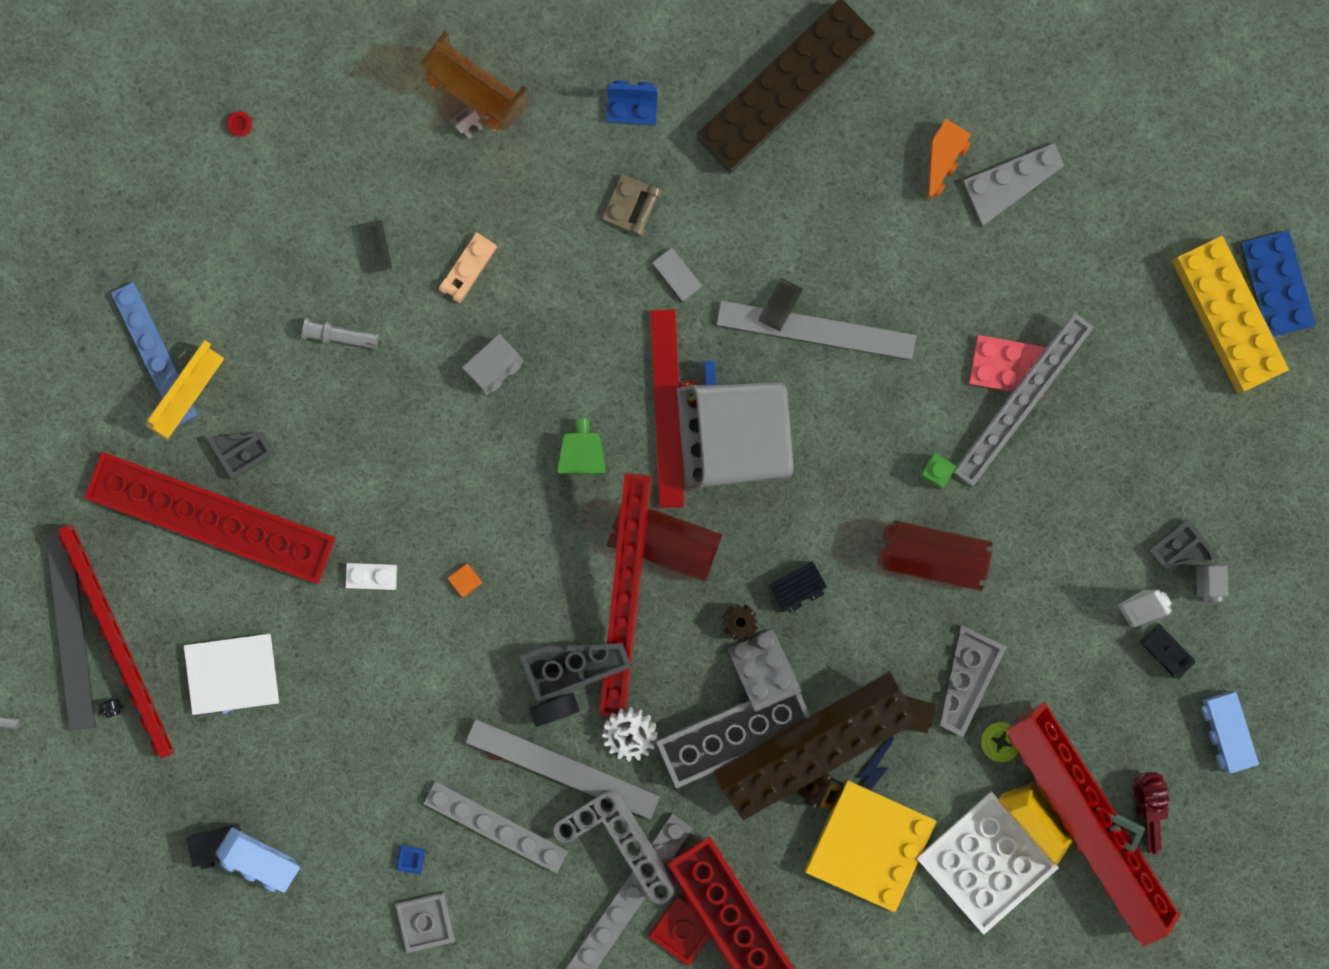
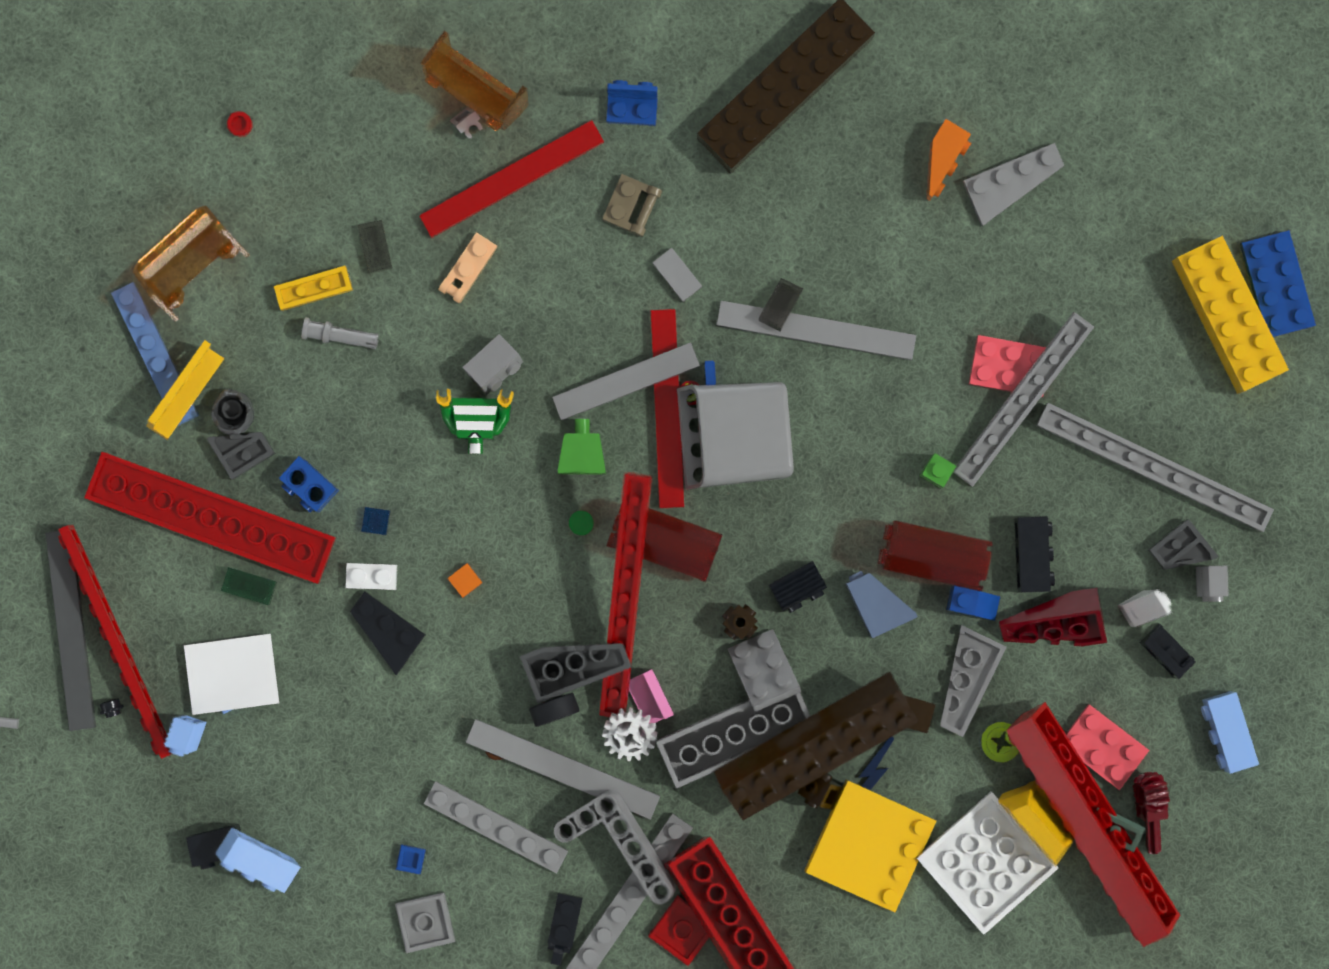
none -> clear orange windscreen [133,206,250,322]
none -> light blue brick [164,715,206,756]
none -> dark grey hair [211,389,254,435]
none -> clear green plate [221,567,277,605]
none -> yellow plate [274,266,353,311]
none -> blue brick [279,456,339,512]
none -> black wing [350,591,426,675]
none -> clear blue tile [361,507,390,535]
none -> red tile [419,120,604,238]
none -> torso [436,388,514,454]
none -> black hinge [548,892,583,966]
none -> light grey tile [552,343,700,421]
none -> green tile [569,511,594,536]
none -> bright pink panel [629,669,674,723]
none -> sand blue slope [845,571,918,638]
none -> blue slope [946,586,1000,621]
none -> dark red wedge [999,588,1107,647]
none -> black brick [1014,516,1055,593]
none -> light grey plate [1036,403,1274,532]
none -> coral plate [1066,704,1150,790]

